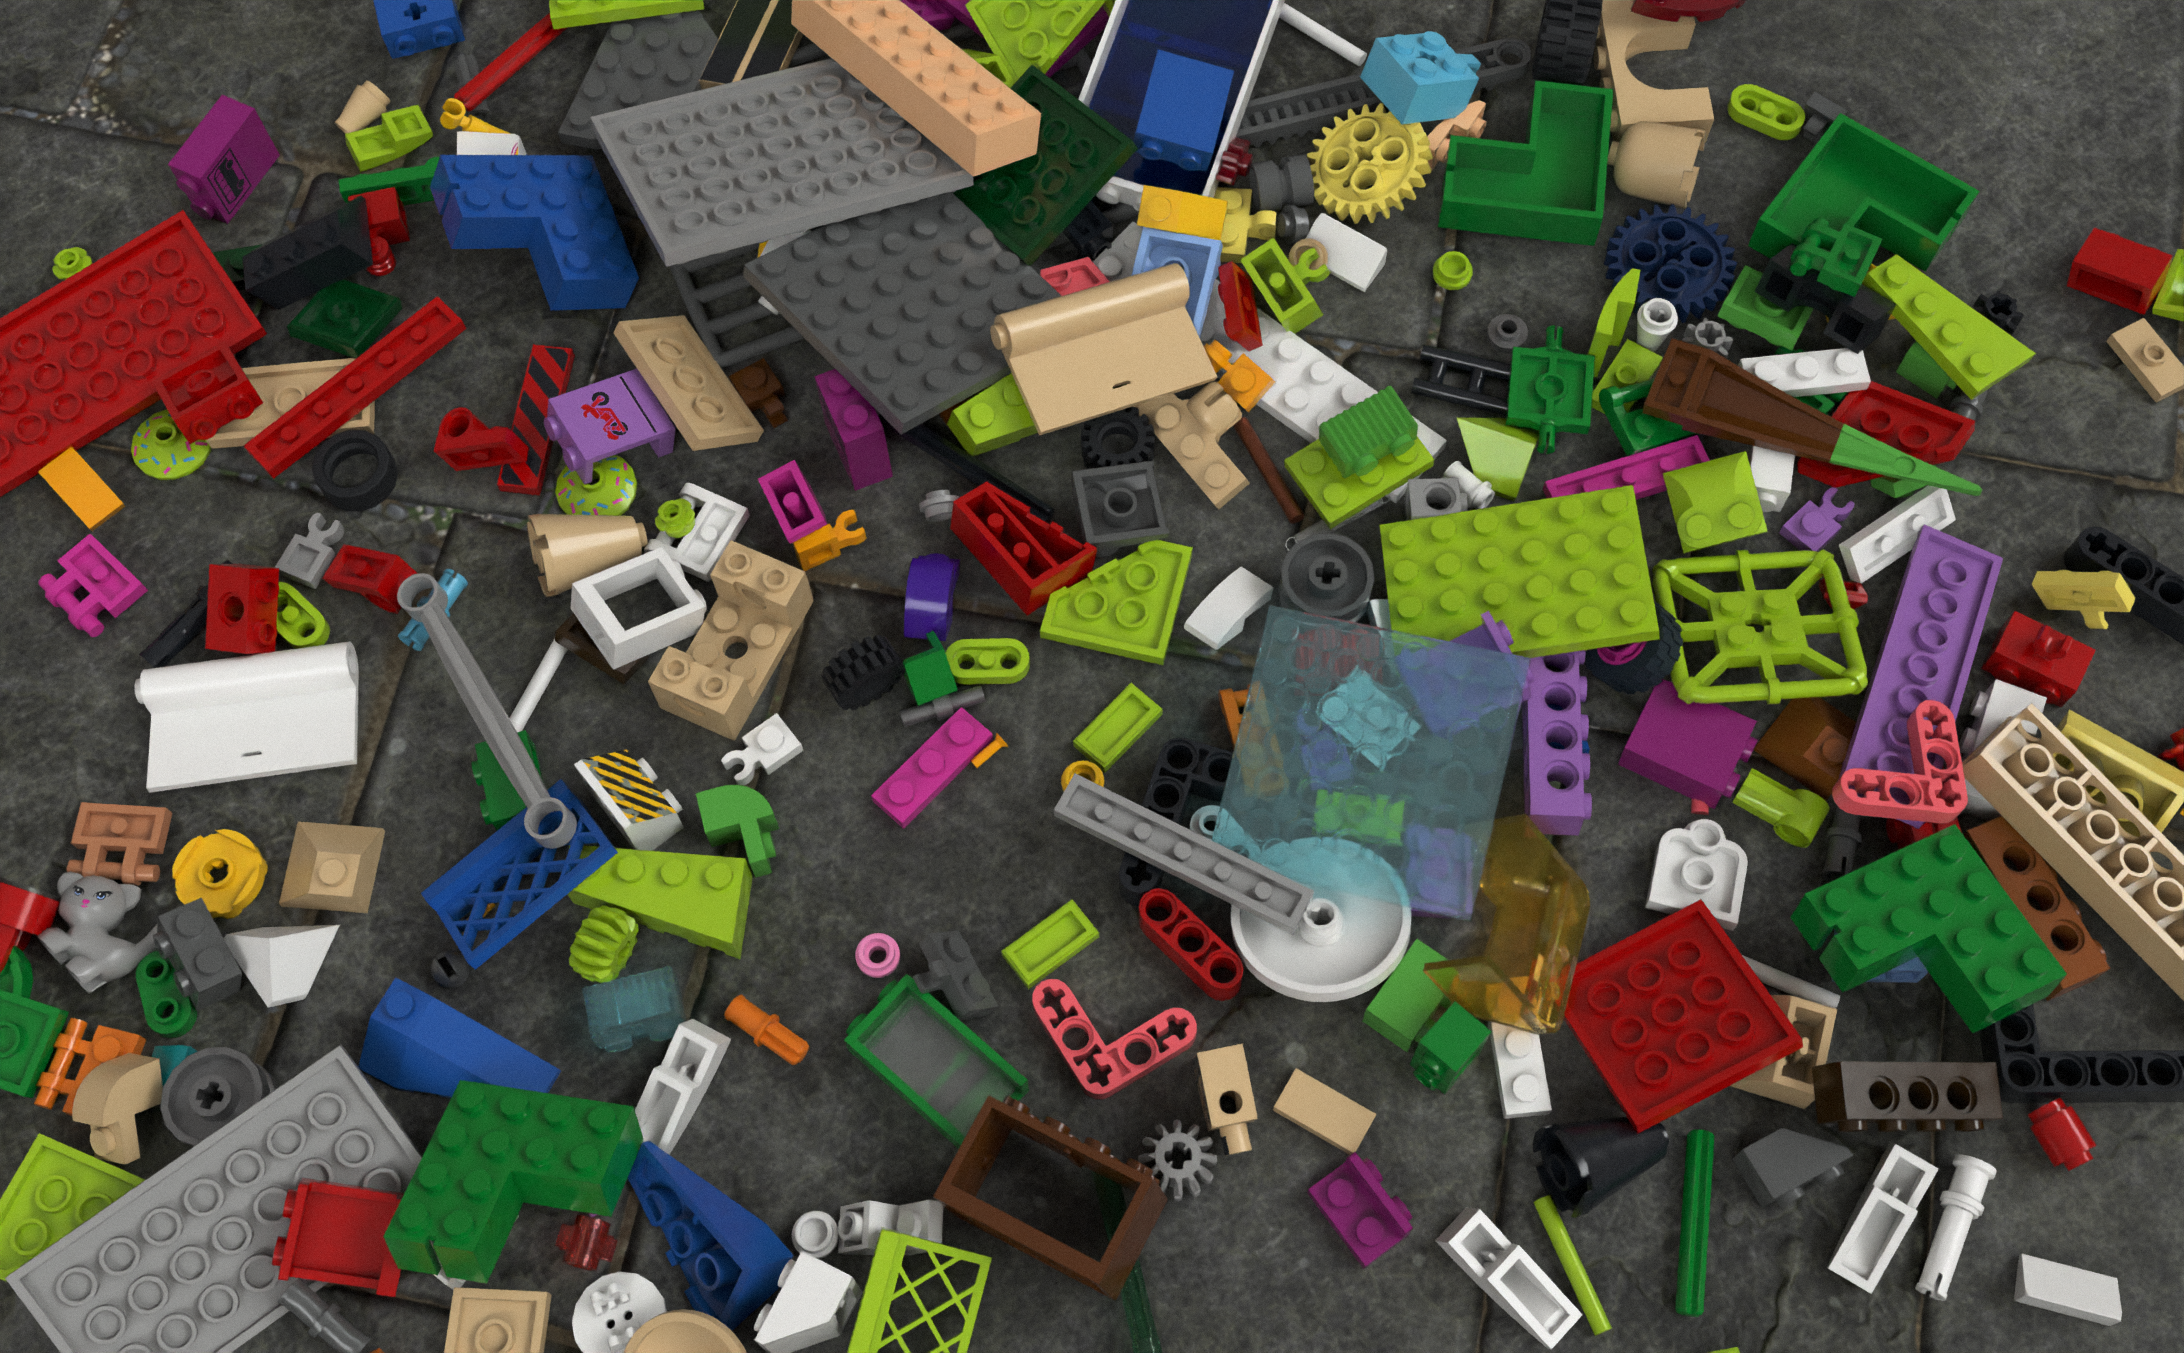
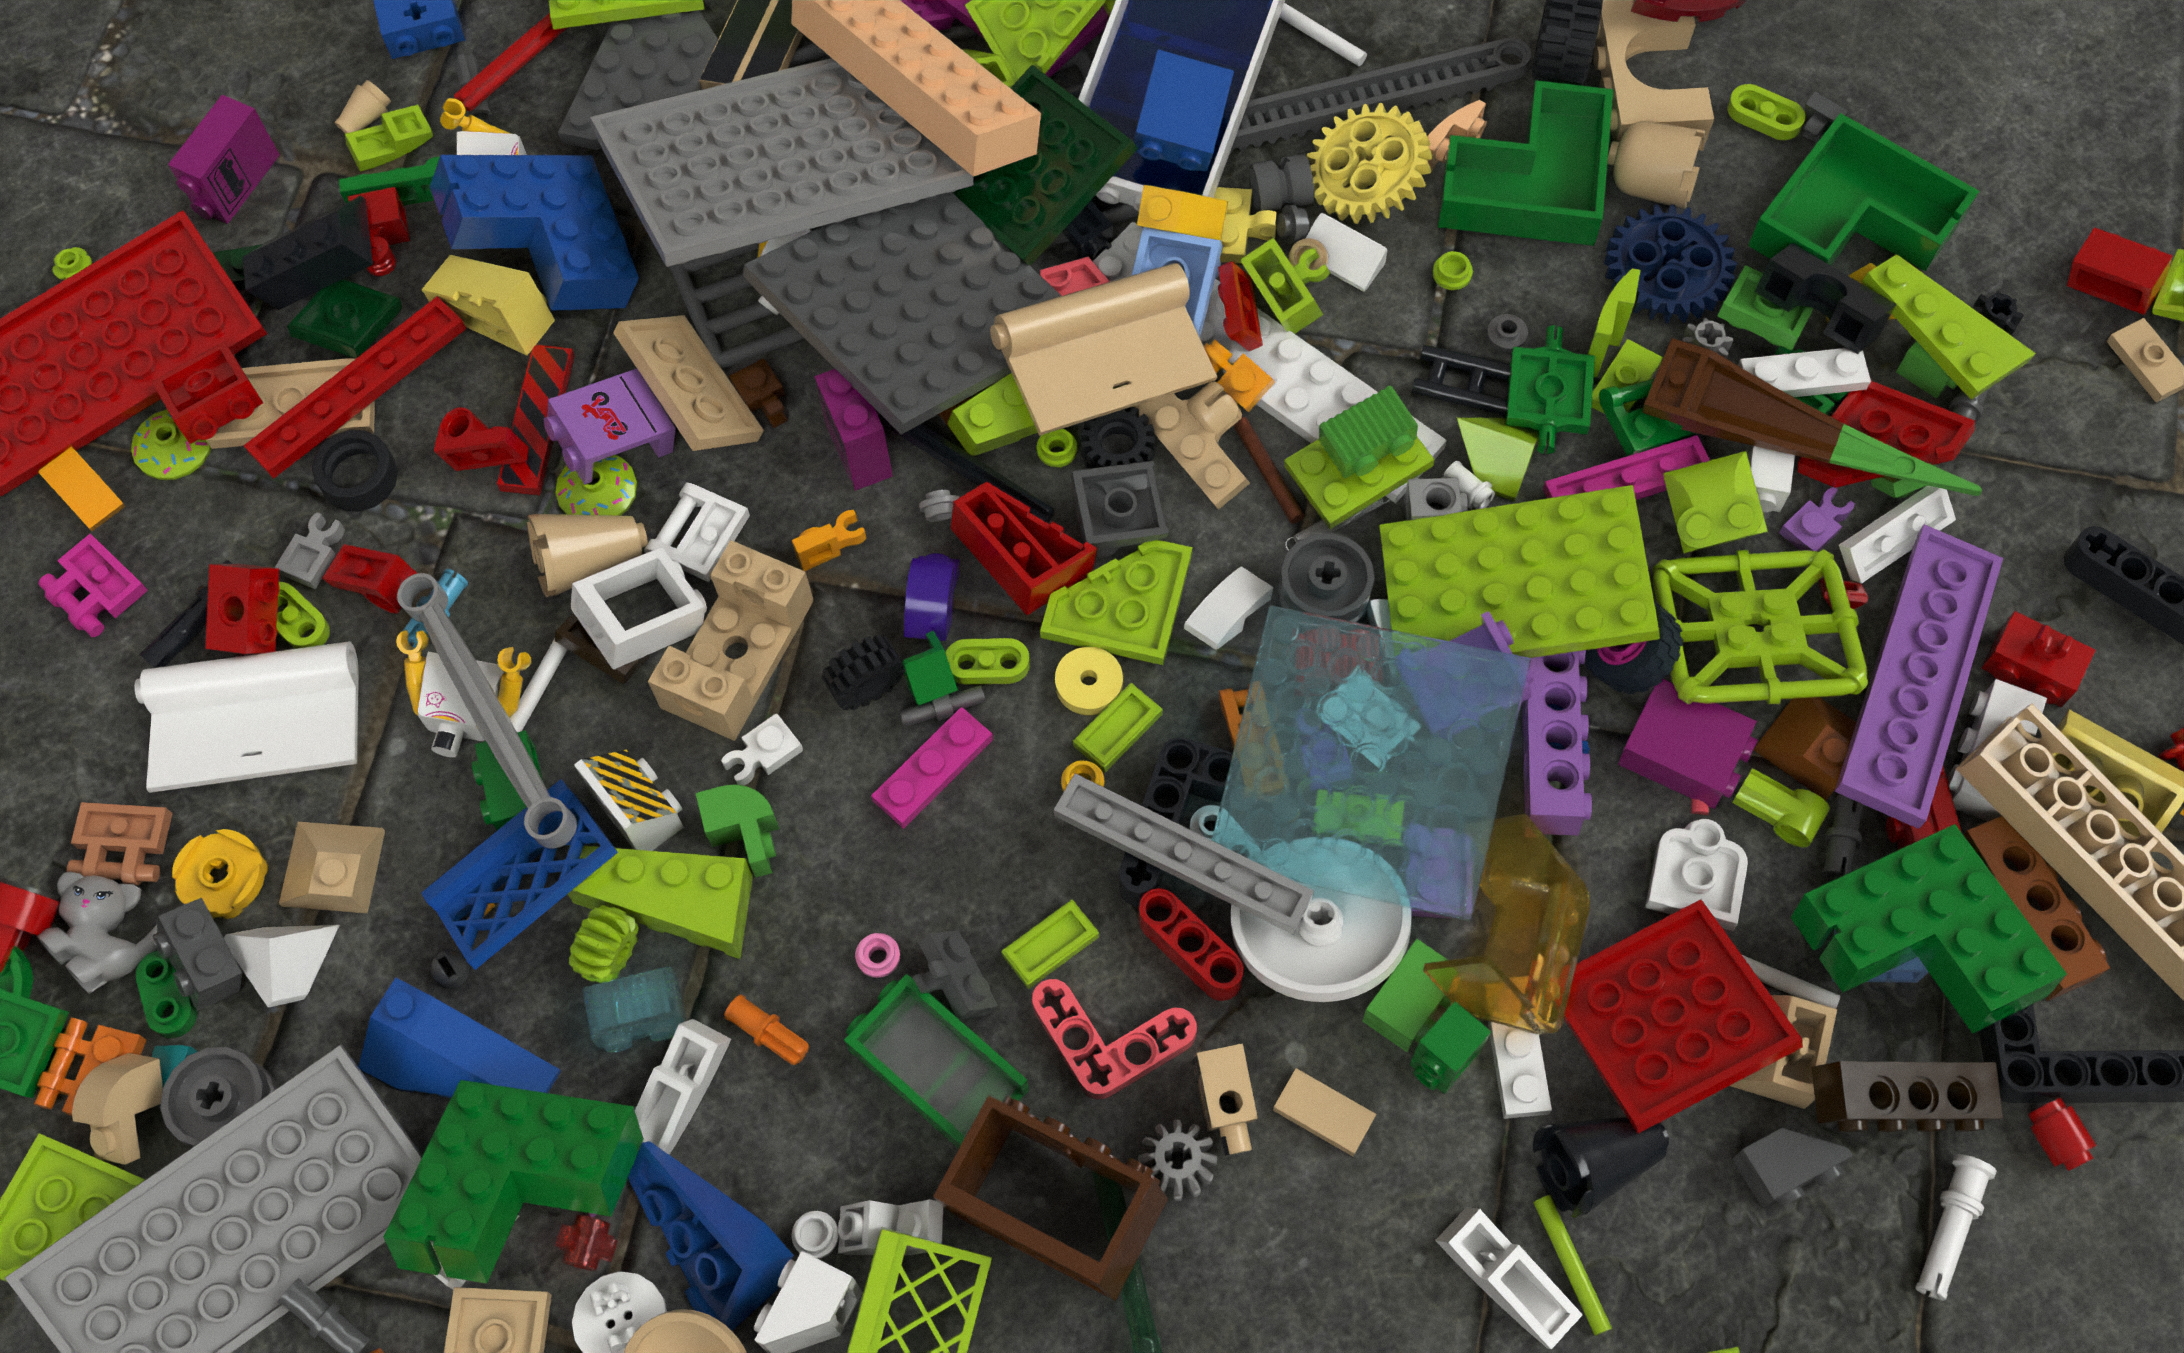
red panel [272,1178,404,1297] -> none
lime plate [655,498,695,538] -> none
dark pink slope [758,460,827,544] -> none
light orange piece [970,733,1009,768] -> none
dark red plate [1216,137,1253,186] -> none
magenta bracket [1307,1152,1413,1269] -> none
medium azure hinge [1360,31,1481,125] -> none
white cone [1636,298,1678,352] -> none
green axle [1675,1129,1715,1317] -> none
green plate [1790,217,1882,297] -> none
white slope [1827,1141,1939,1294] -> none
coral beam [1832,700,1968,824] -> none
white slope [2014,1253,2122,1326] -> none
light yellow plate [2032,570,2135,629] -> none
none -> torso [396,630,531,757]
none -> light yellow wedge [422,255,555,355]
none -> lime plate [1037,428,1077,467]
none -> light yellow piece [1055,647,1123,716]

